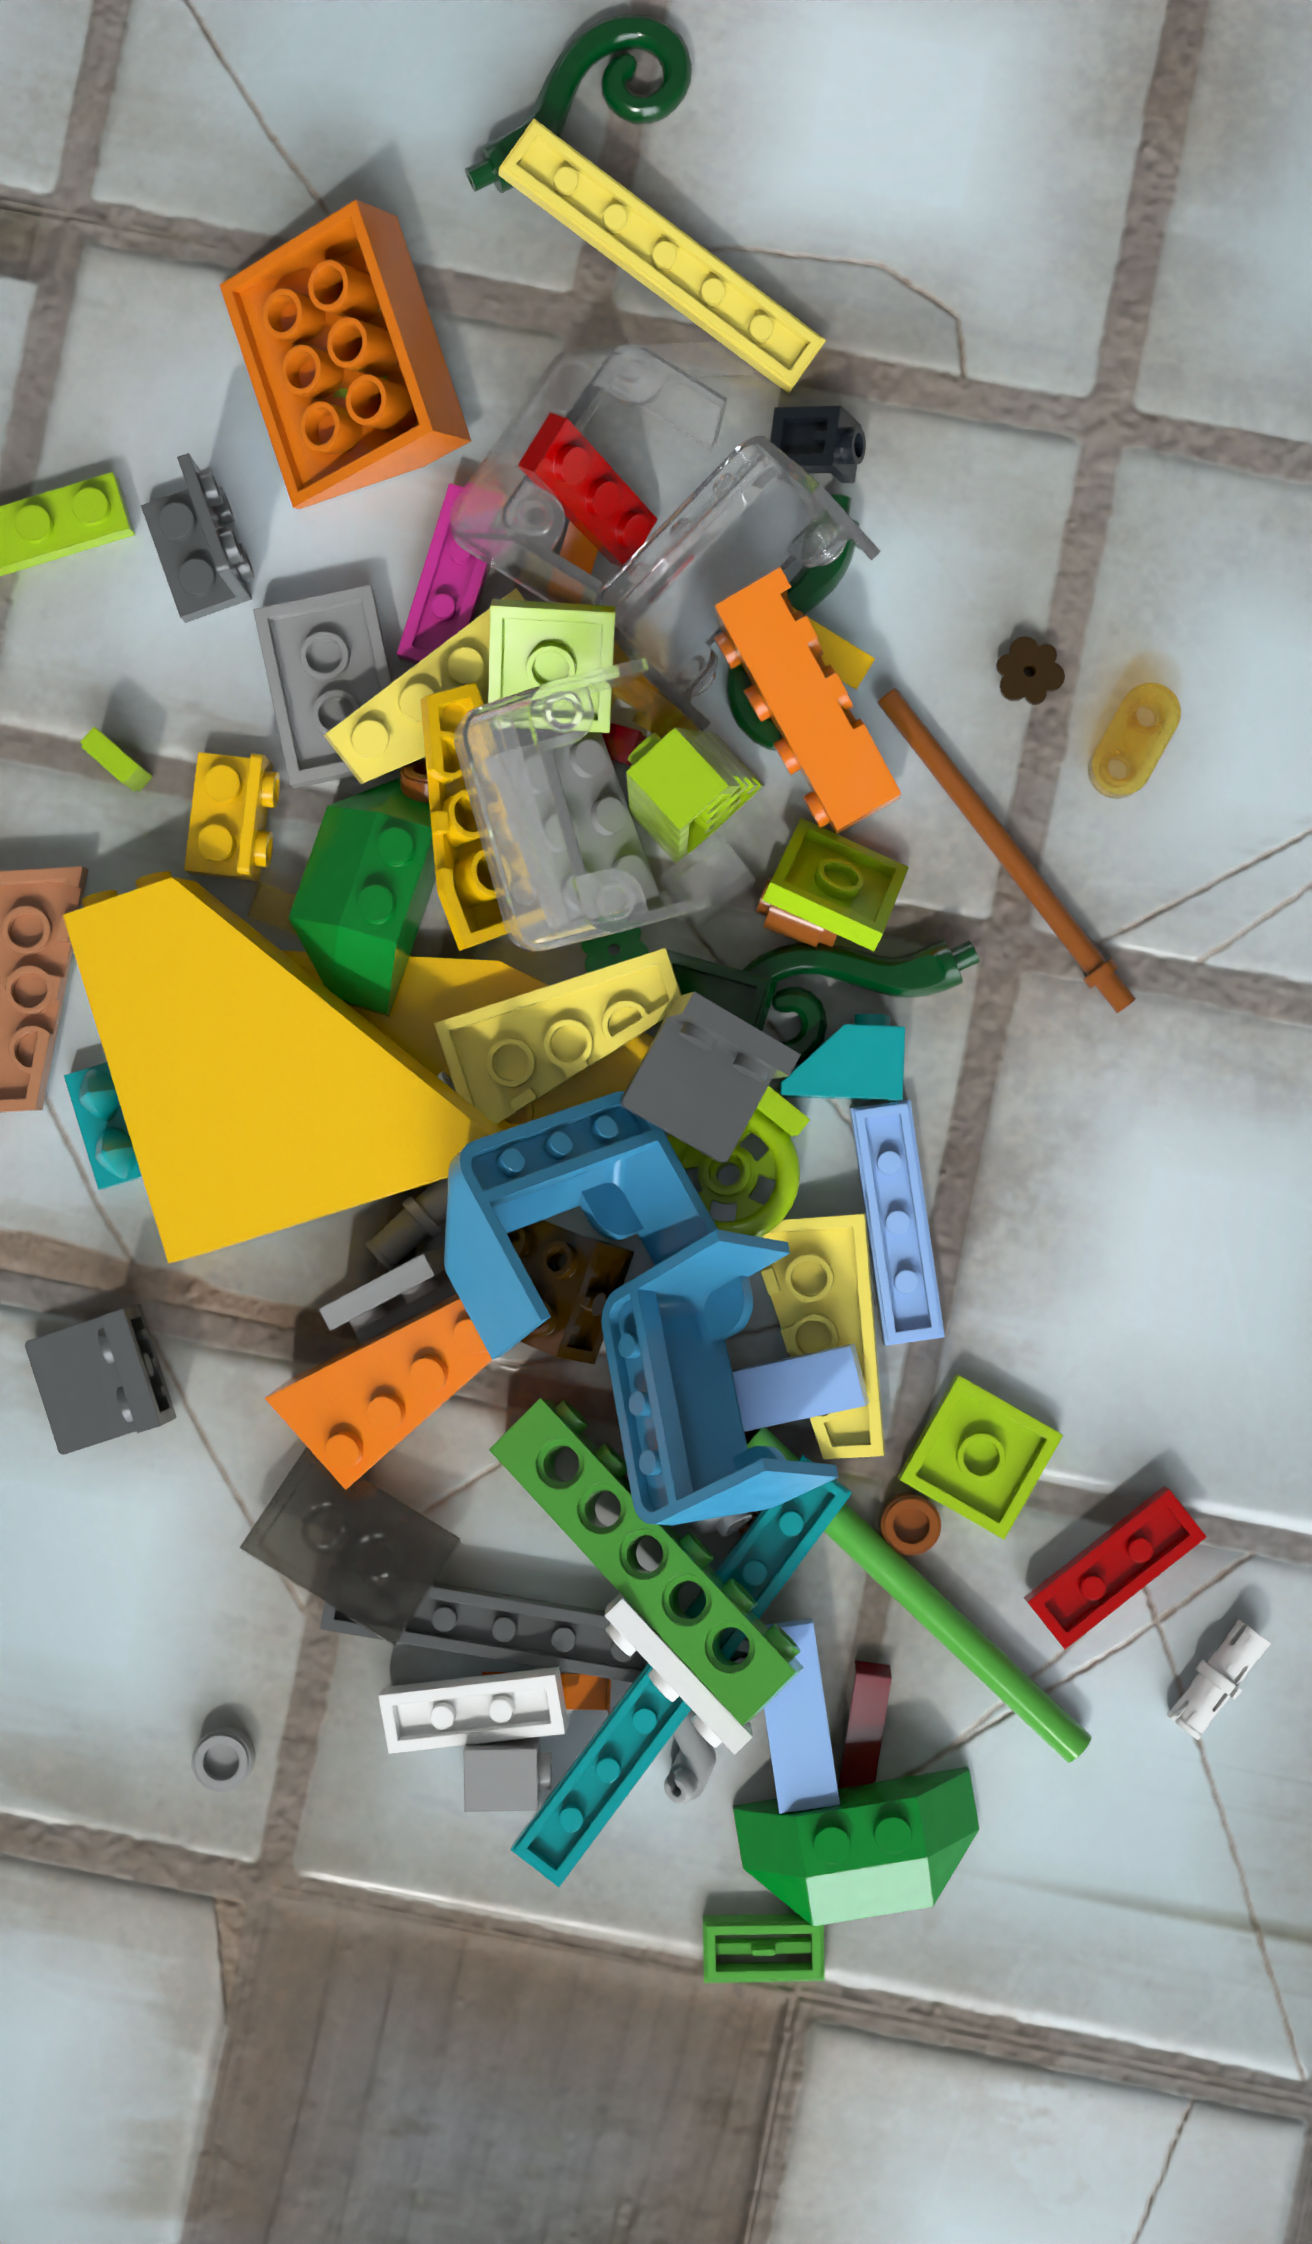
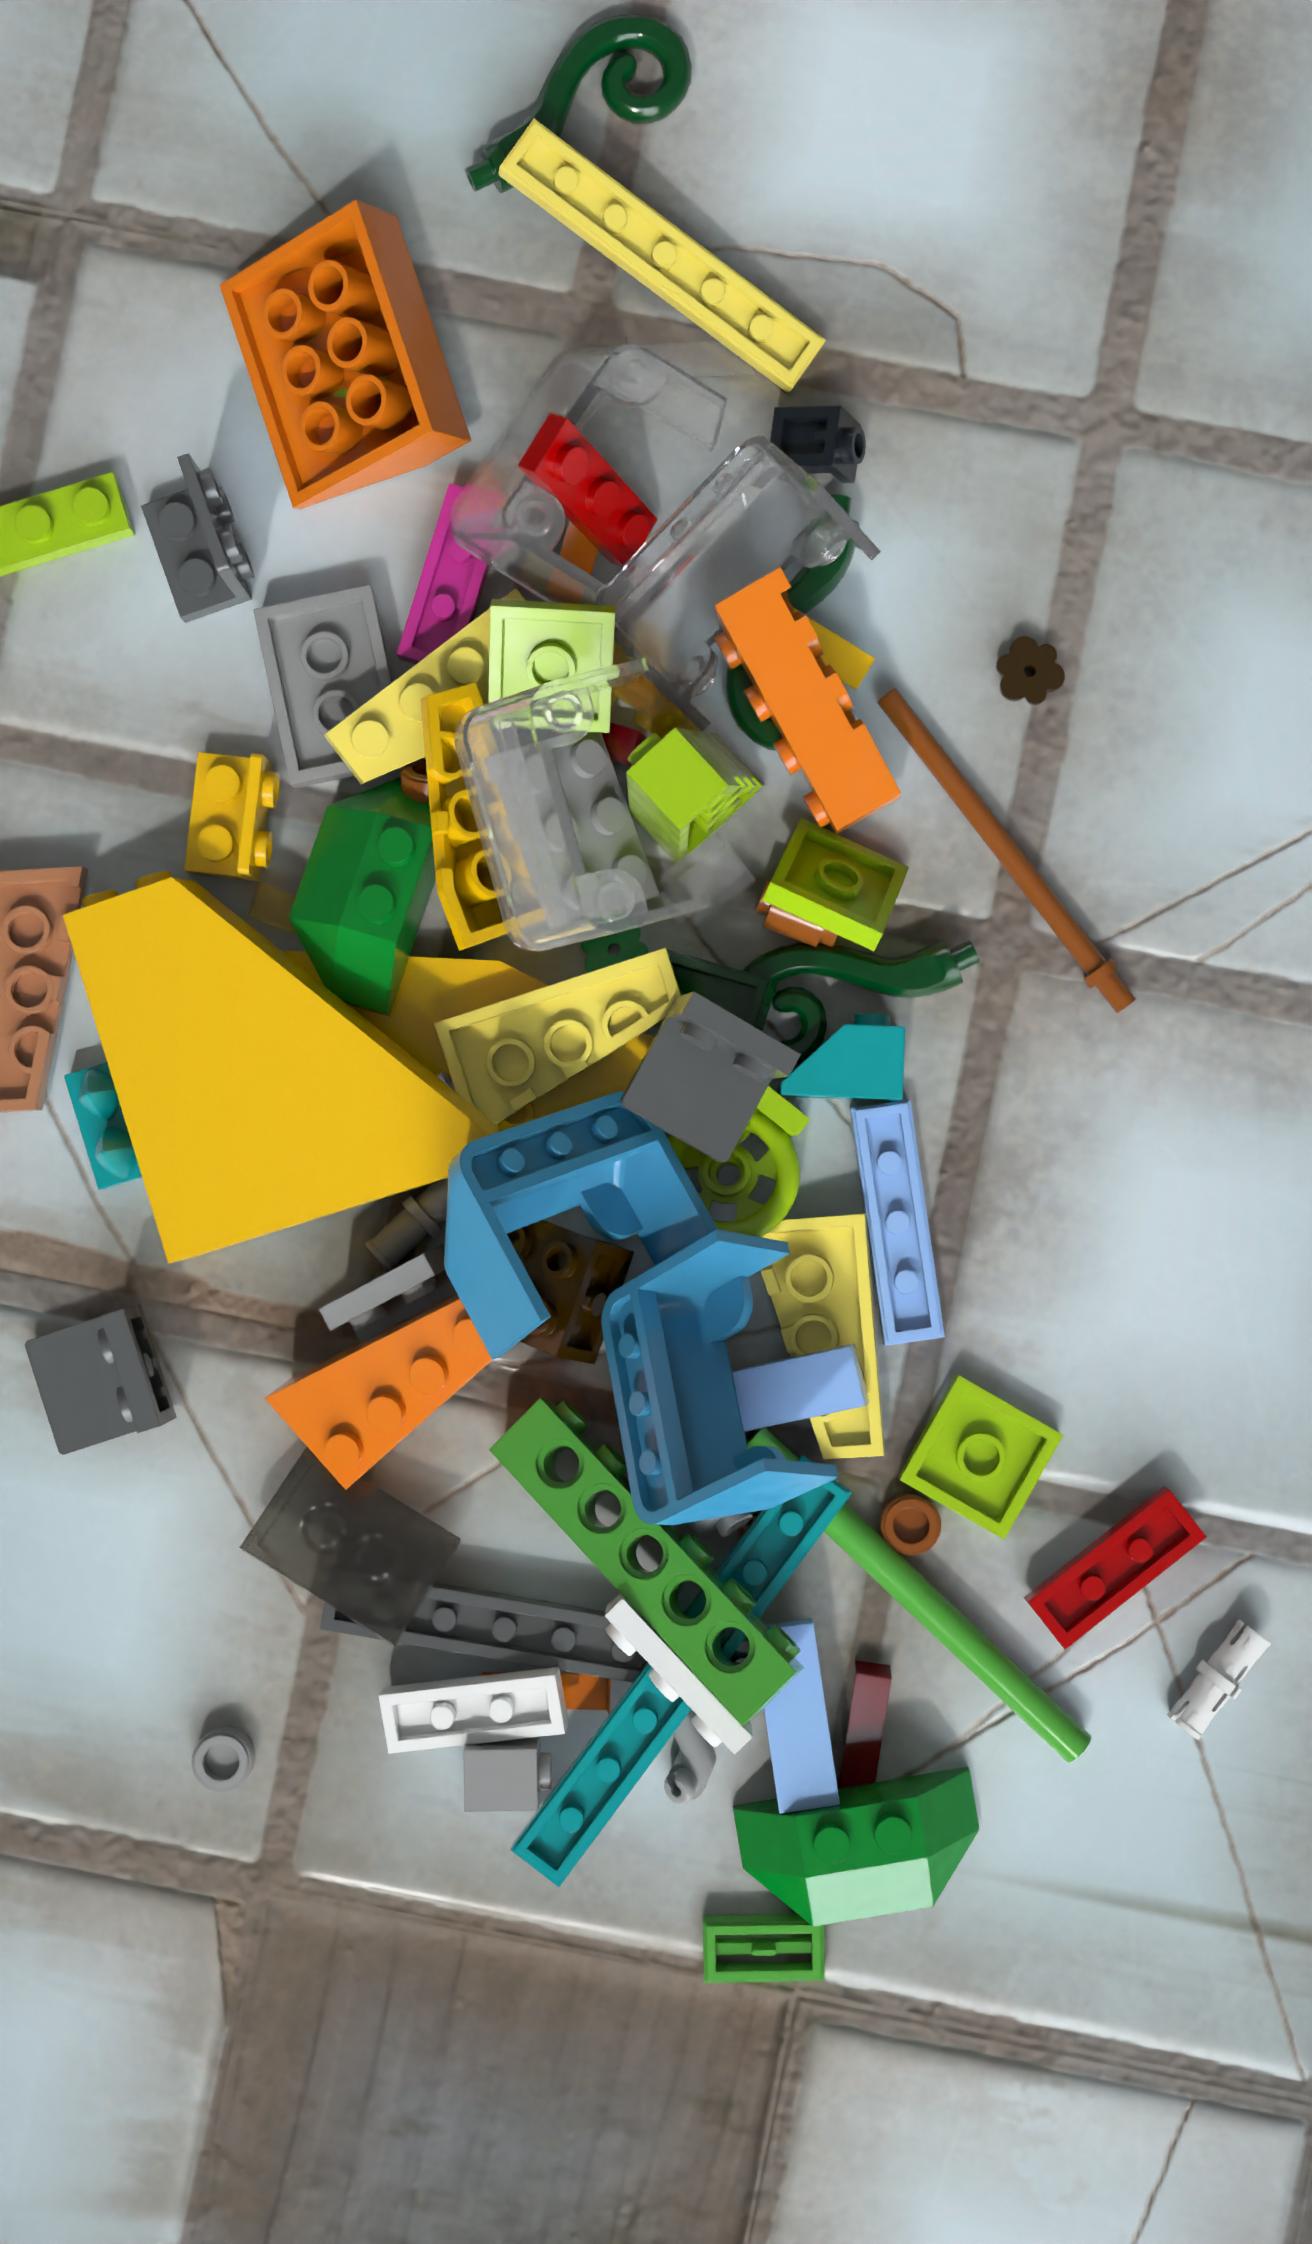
lime tile [80,727,153,792] -> none
clear yellow plate [1088,683,1181,799] -> none

